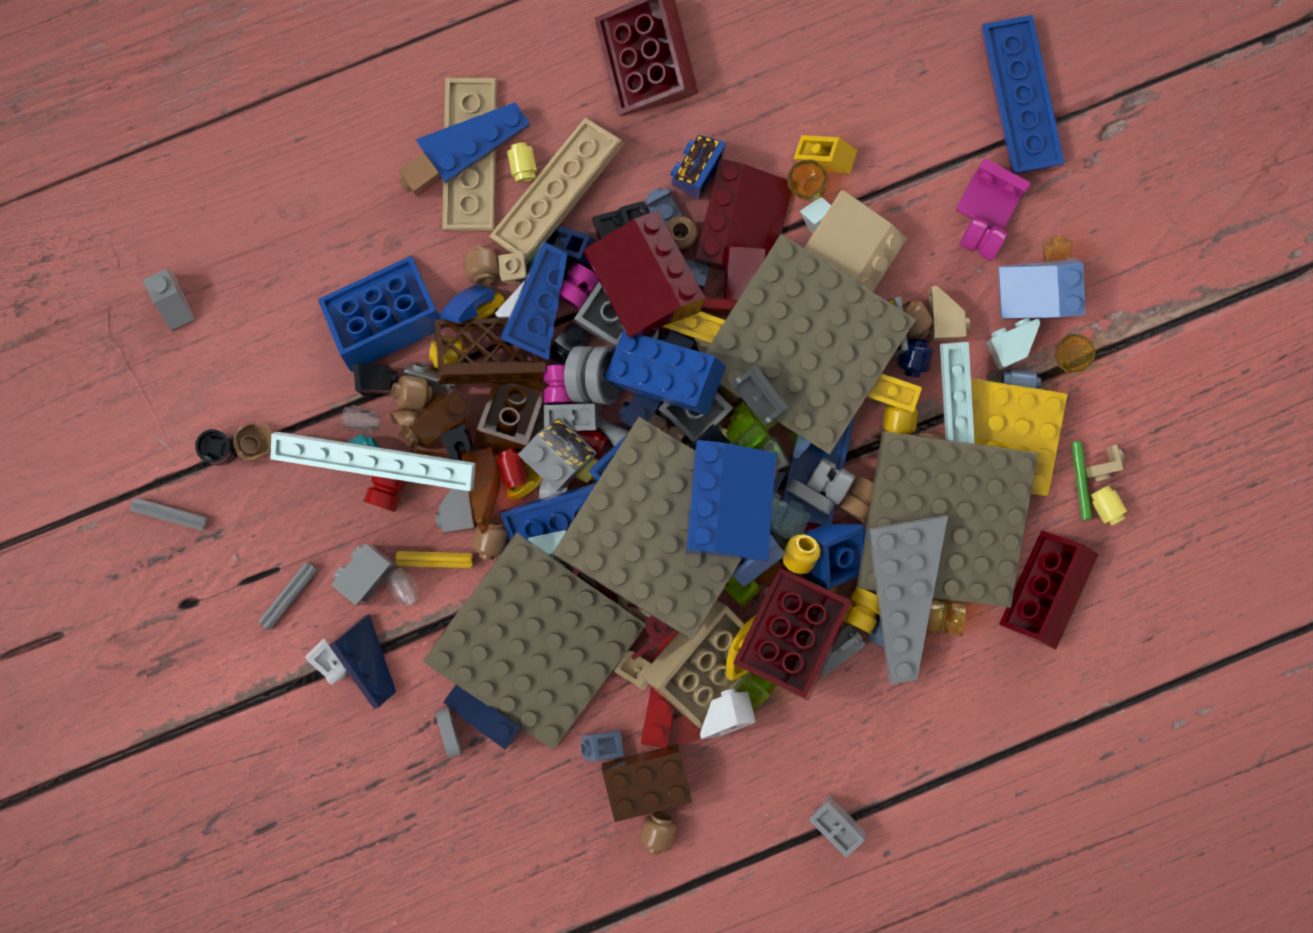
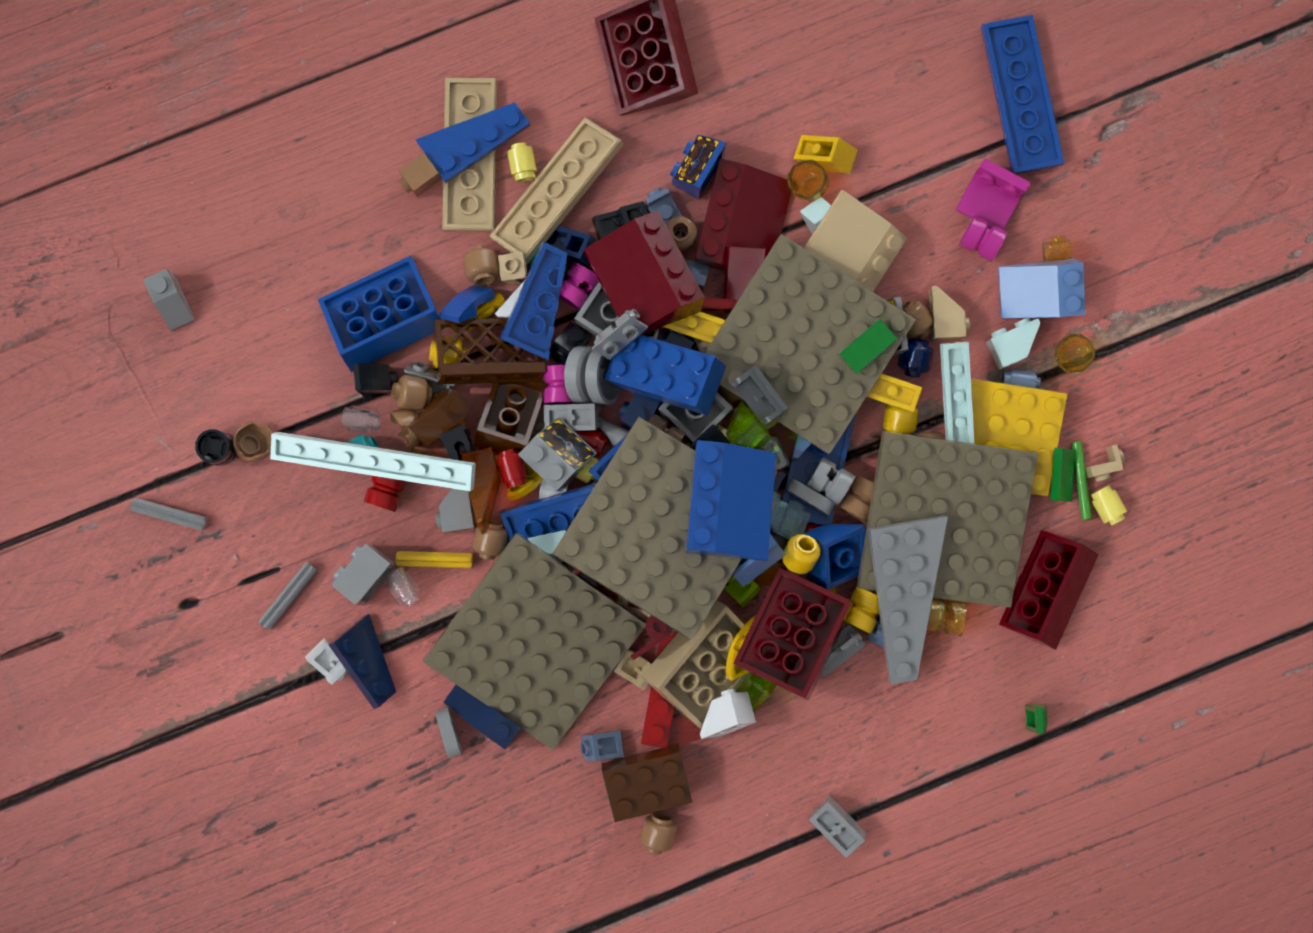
none -> light grey hinge [592,309,648,360]
none -> green tile [839,319,897,374]
none -> green slope [1025,703,1048,734]
none -> green tile [1050,448,1075,502]

